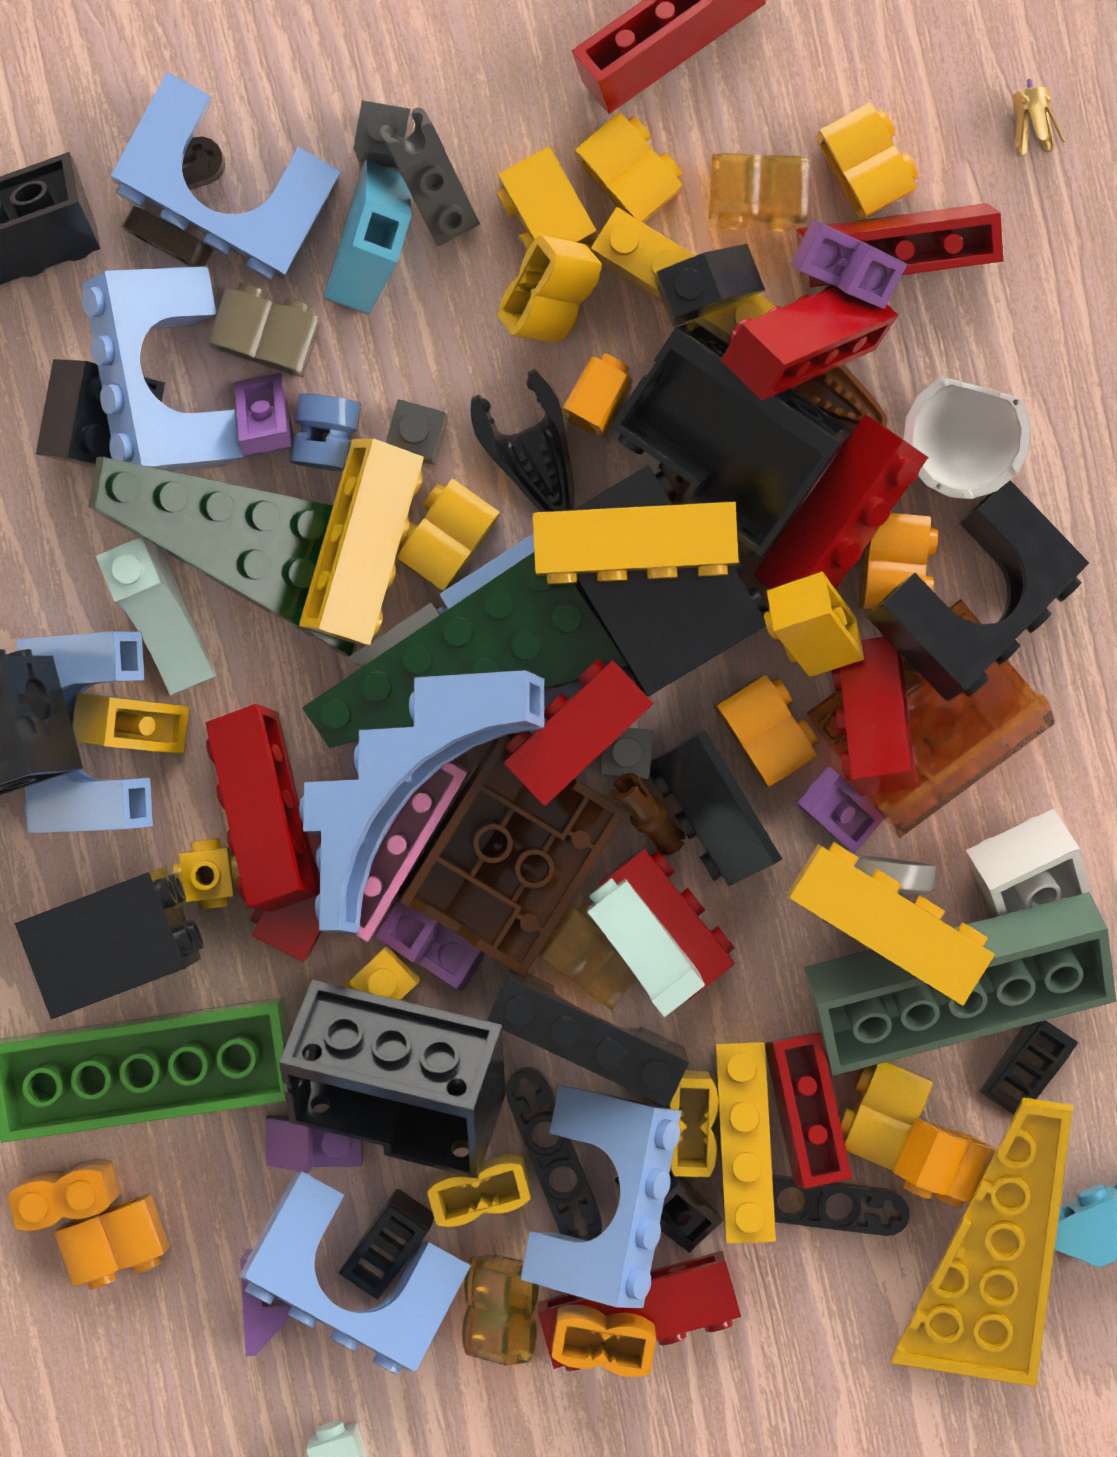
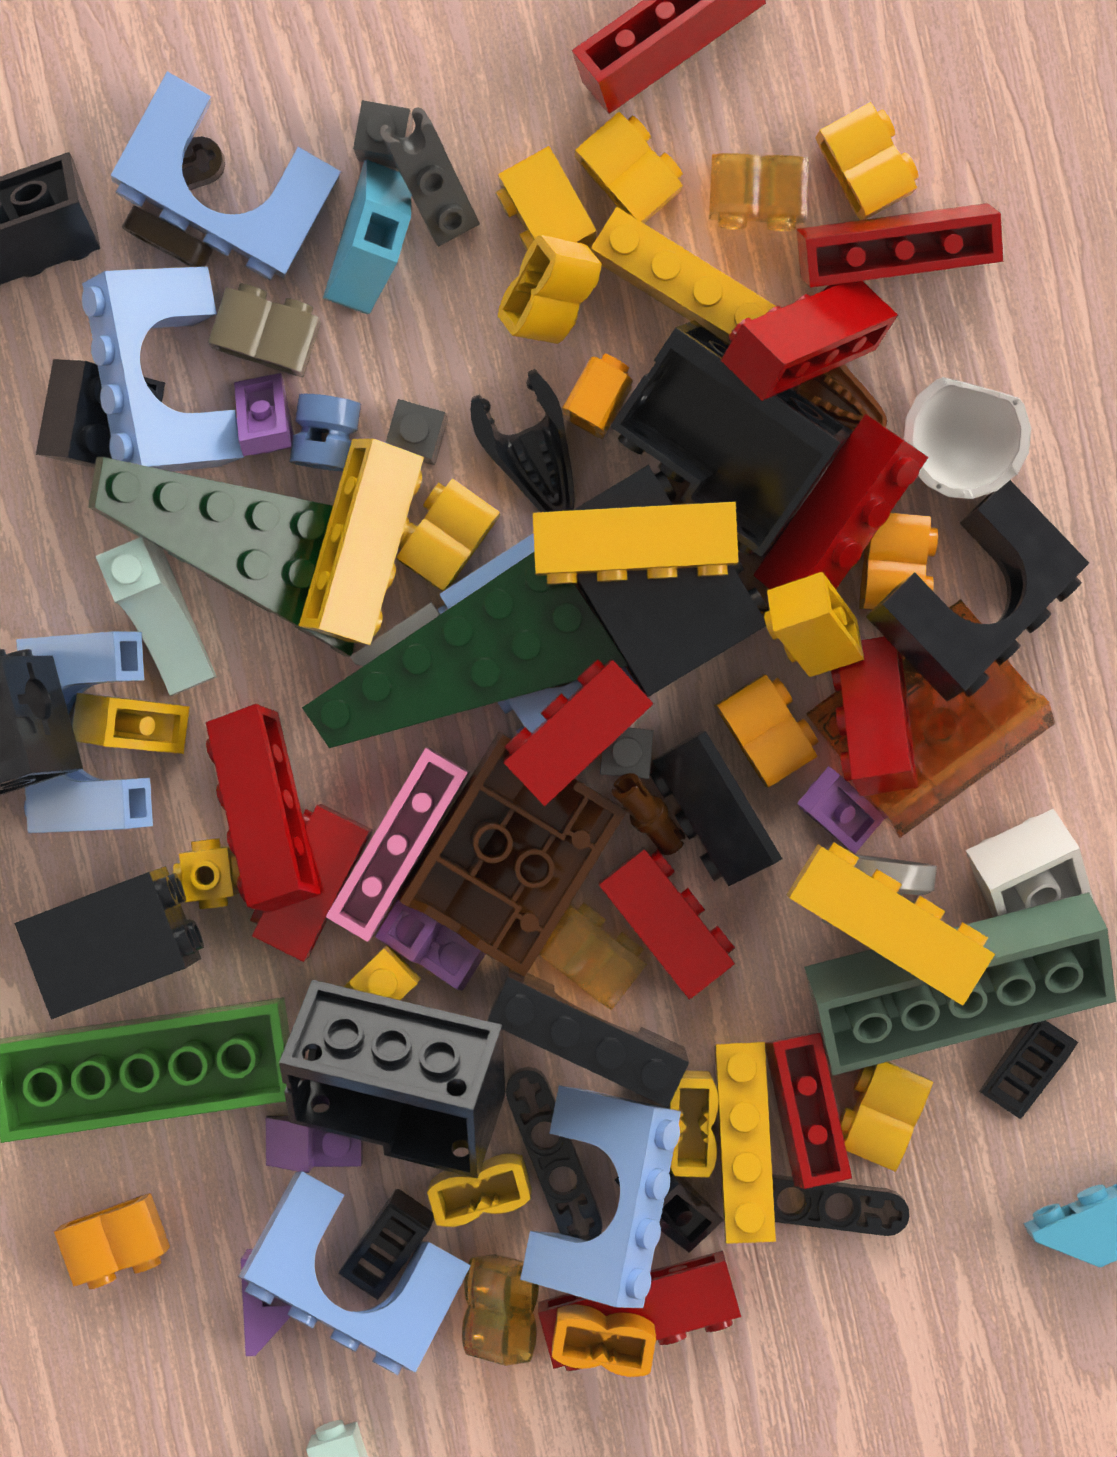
light orange brick [7,1159,121,1231] -> none
light blue arch [299,670,544,934] -> none
light aqua arch [587,878,705,1017] -> none
black slope [655,244,765,327] -> none
medium lavender slope [790,219,907,309] -> none
yellow wing [890,1097,1073,1387] -> none
light orange brick [893,1118,996,1209] -> none
pearl gold piece [1012,78,1066,156] -> none

